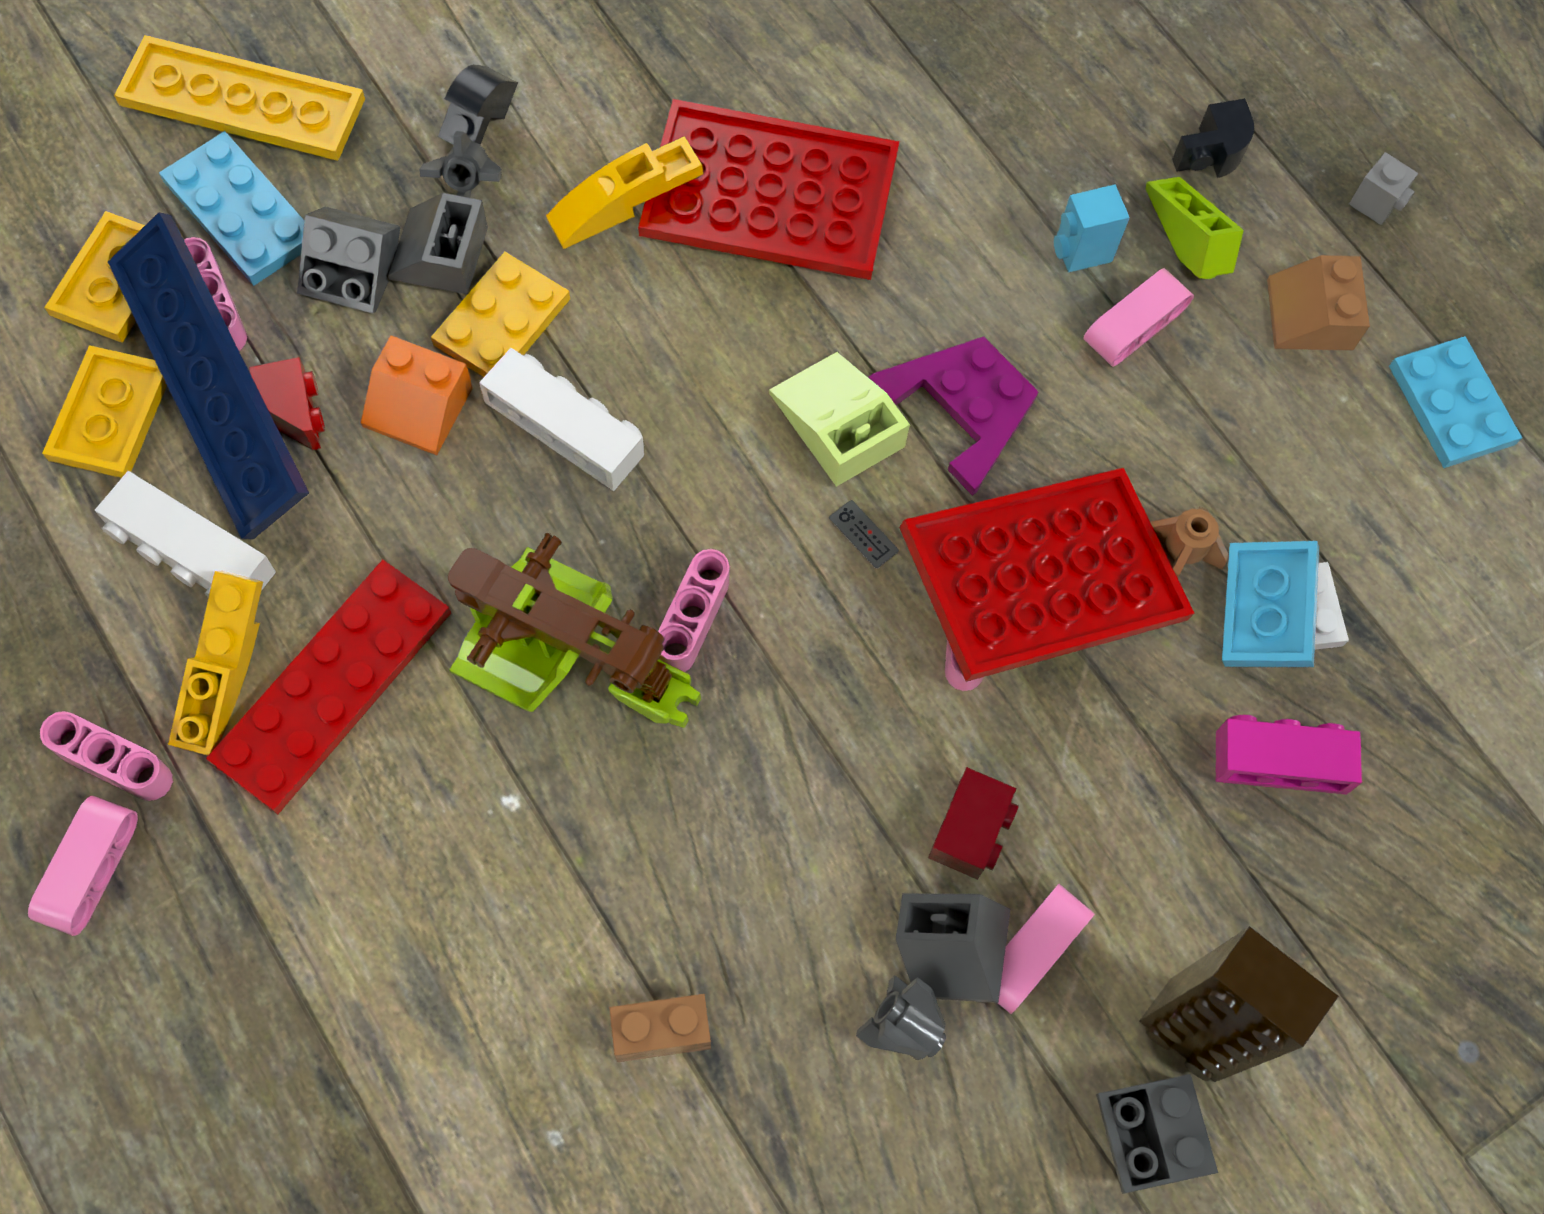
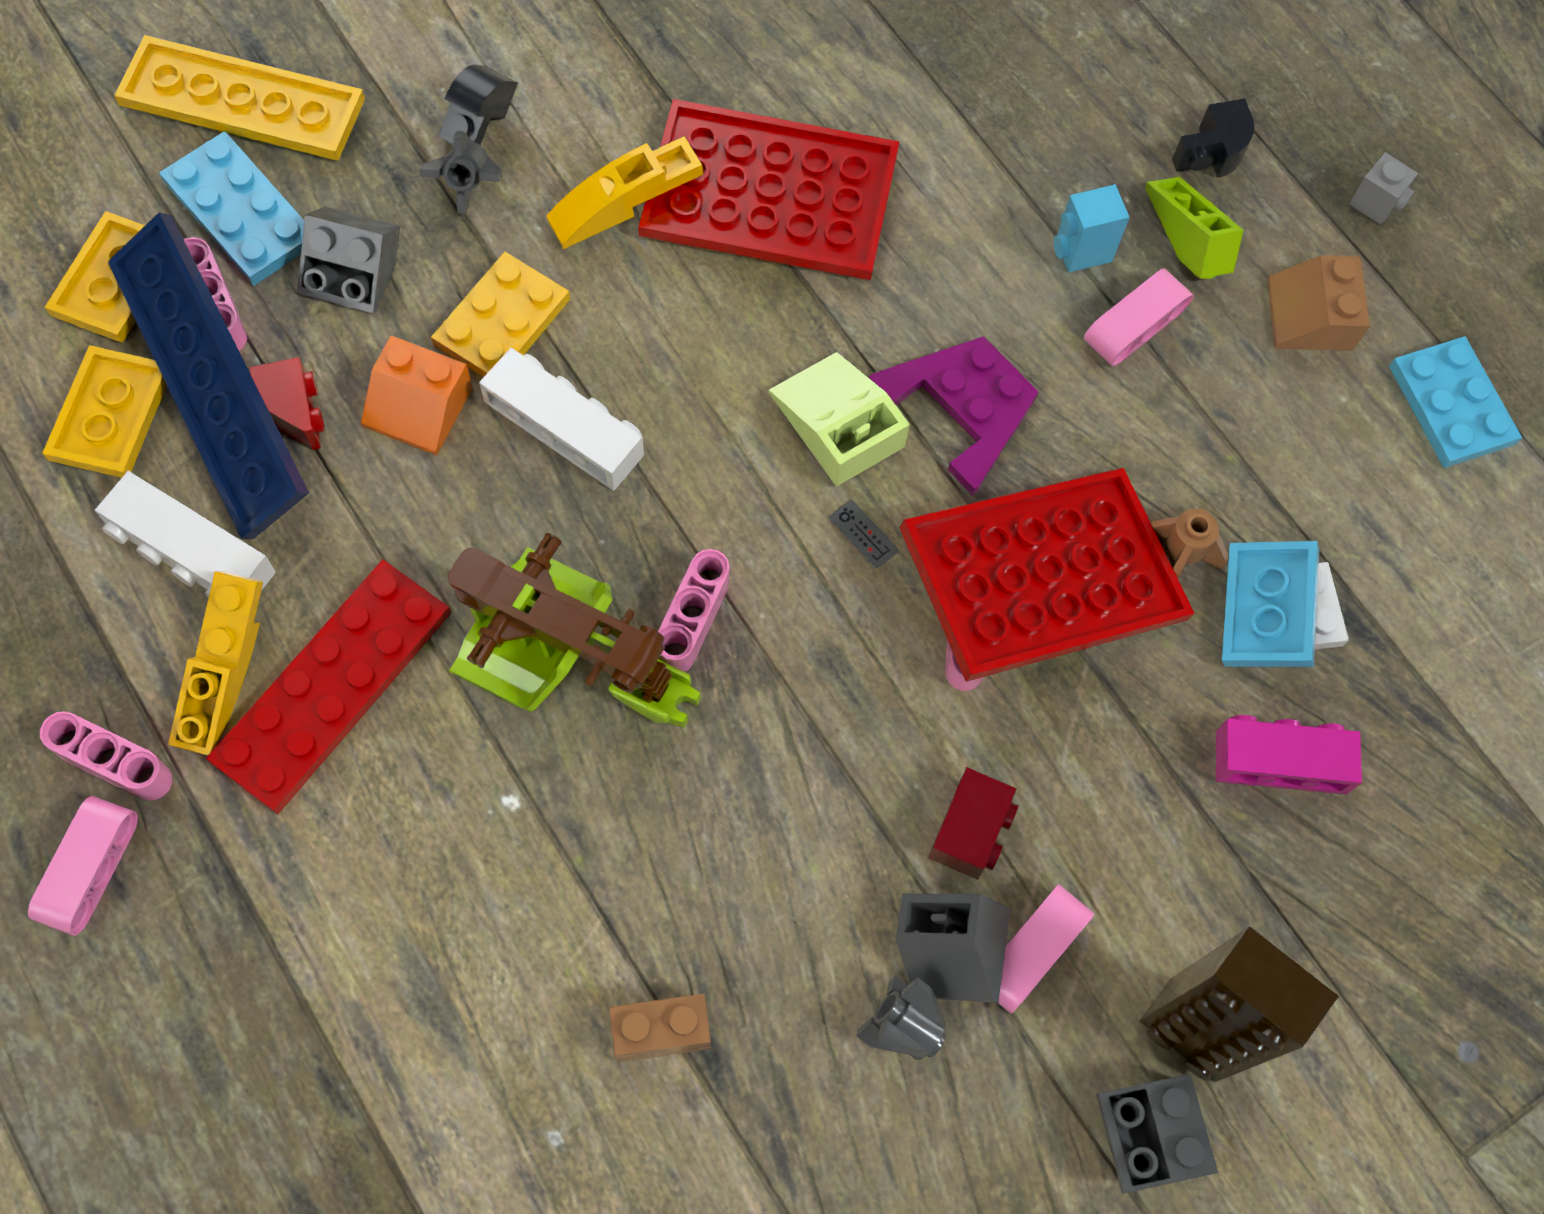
dark grey slope [388,193,488,294] -> none

